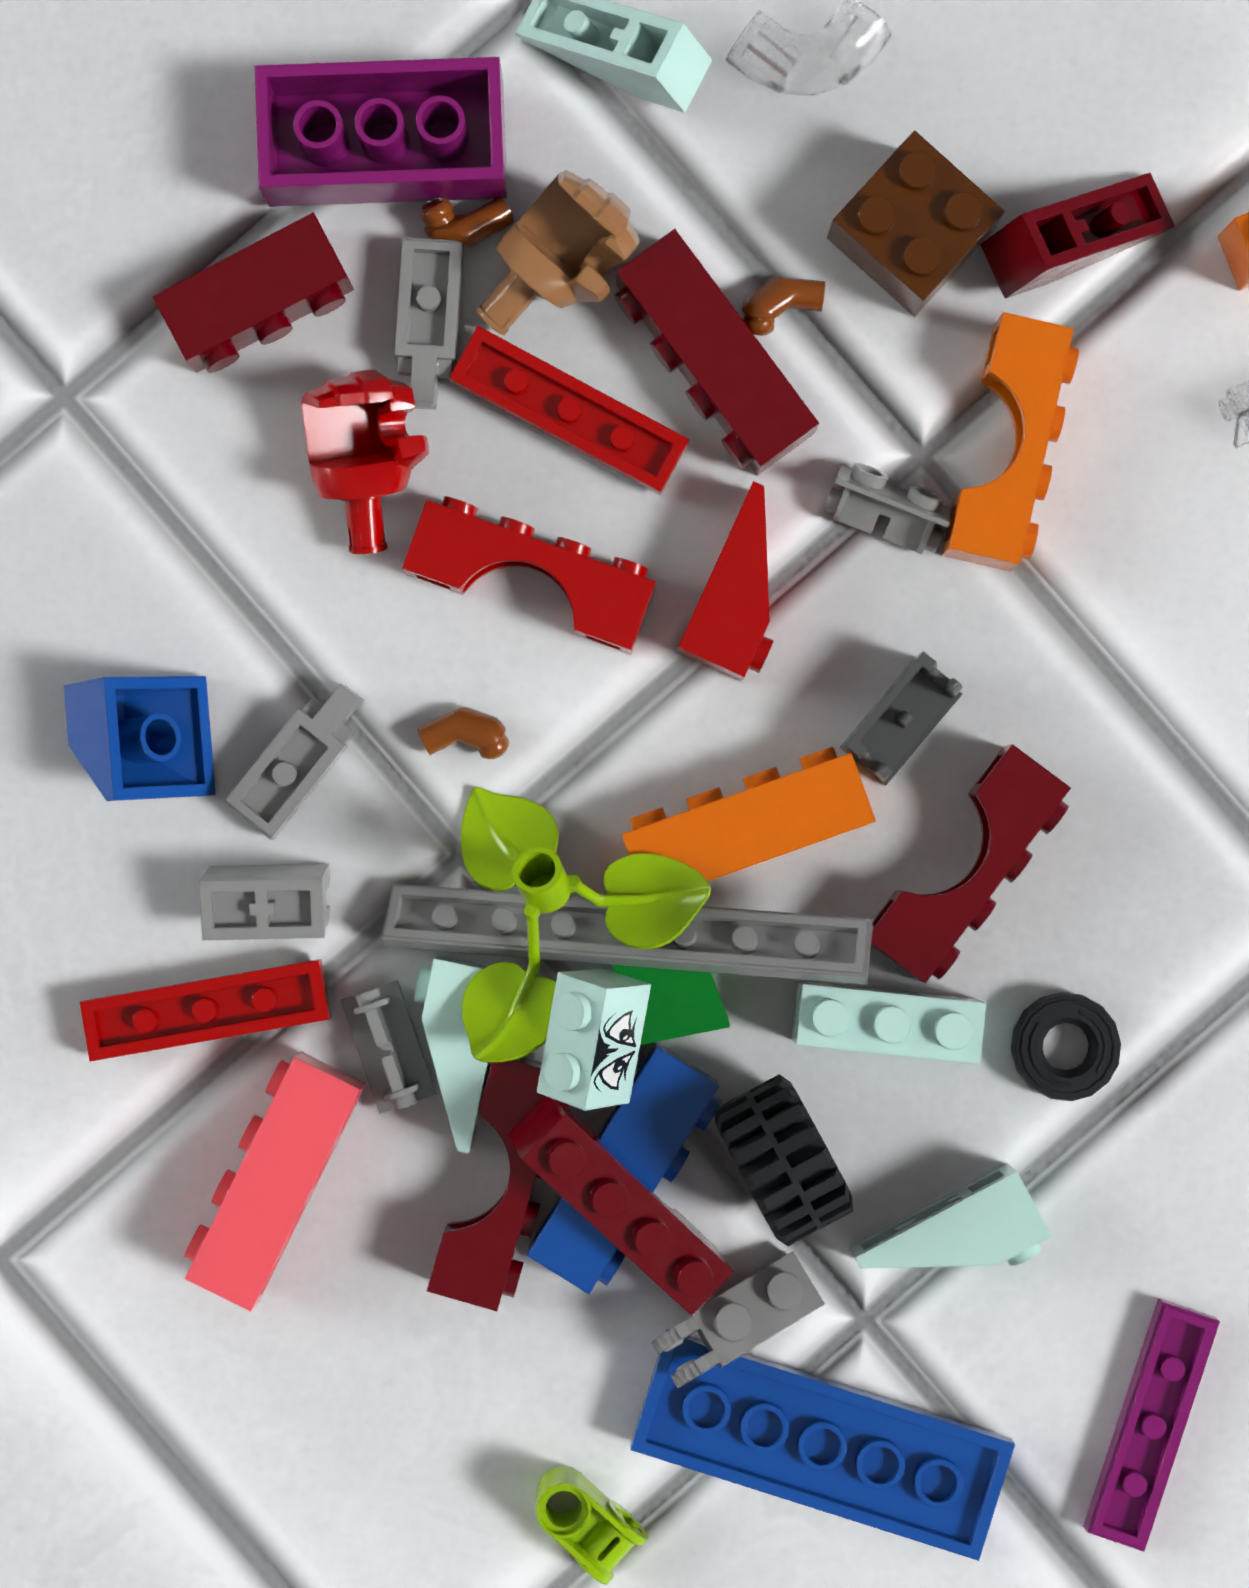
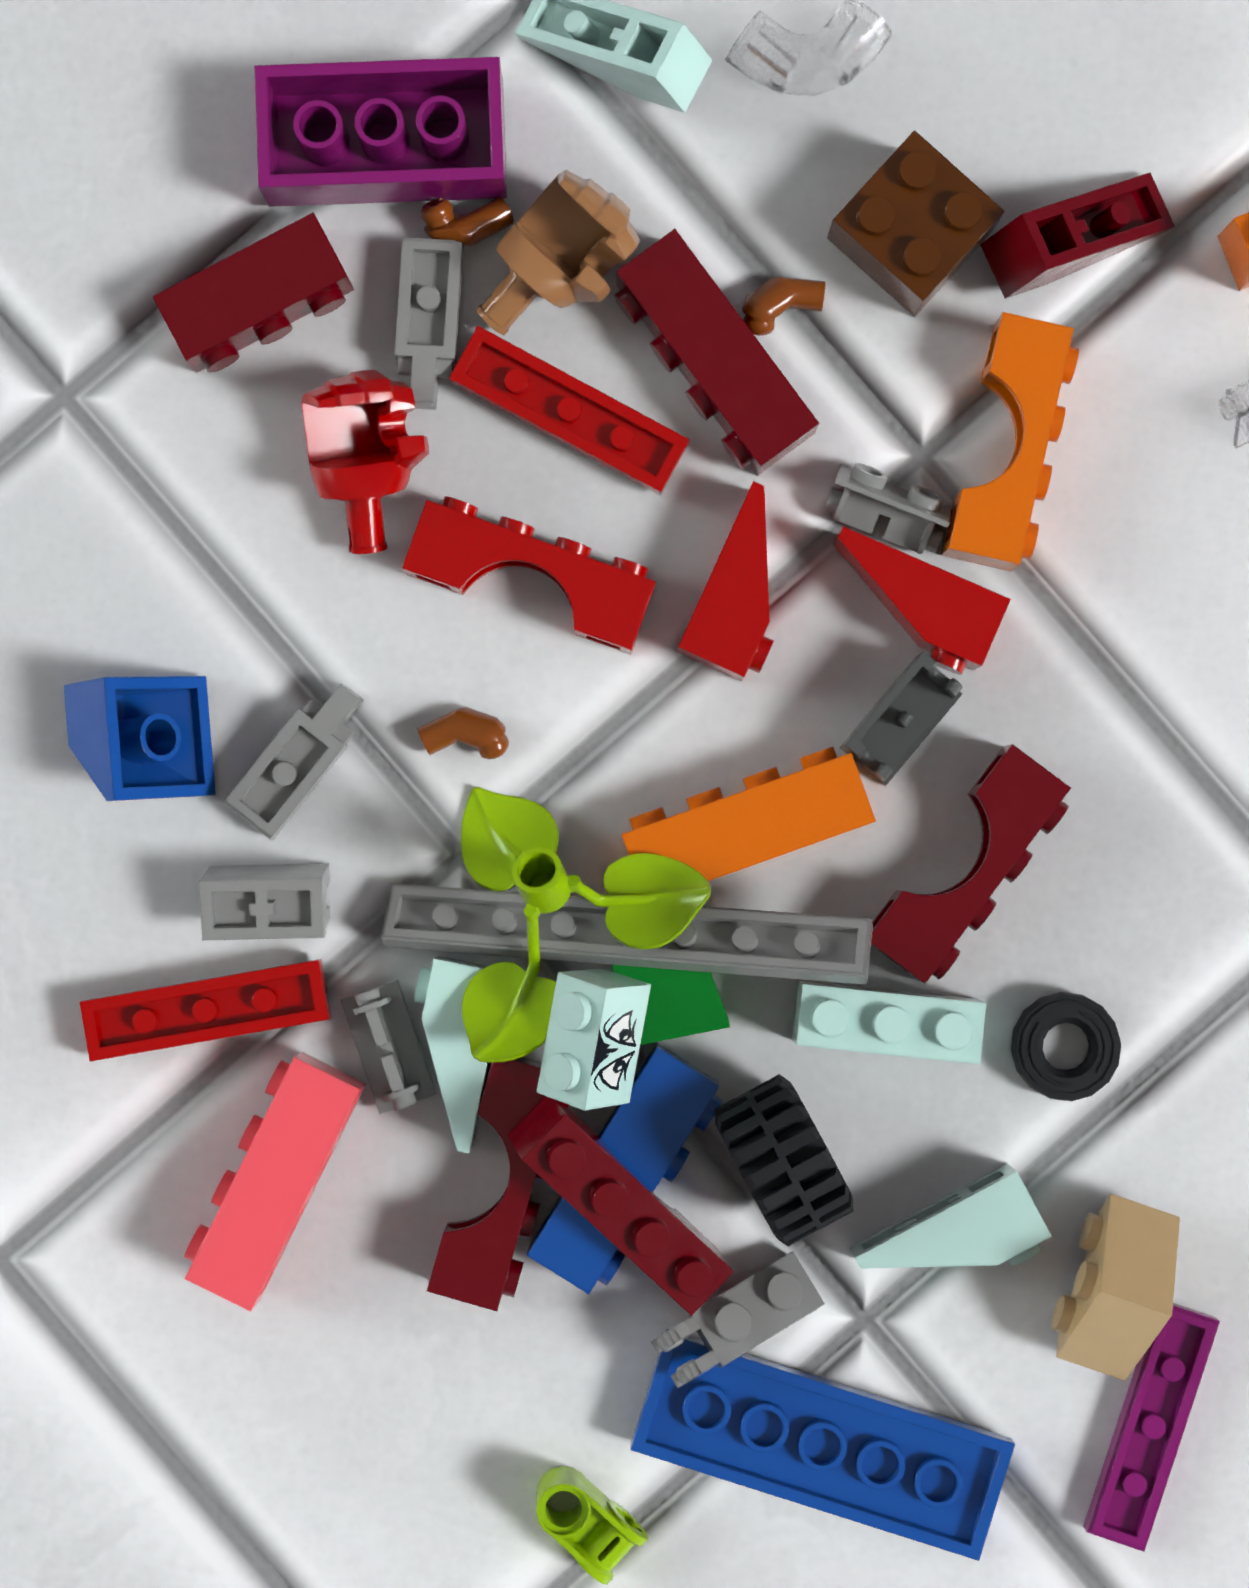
none -> red slope [833,526,1011,675]
none -> tan brick [1051,1194,1180,1381]

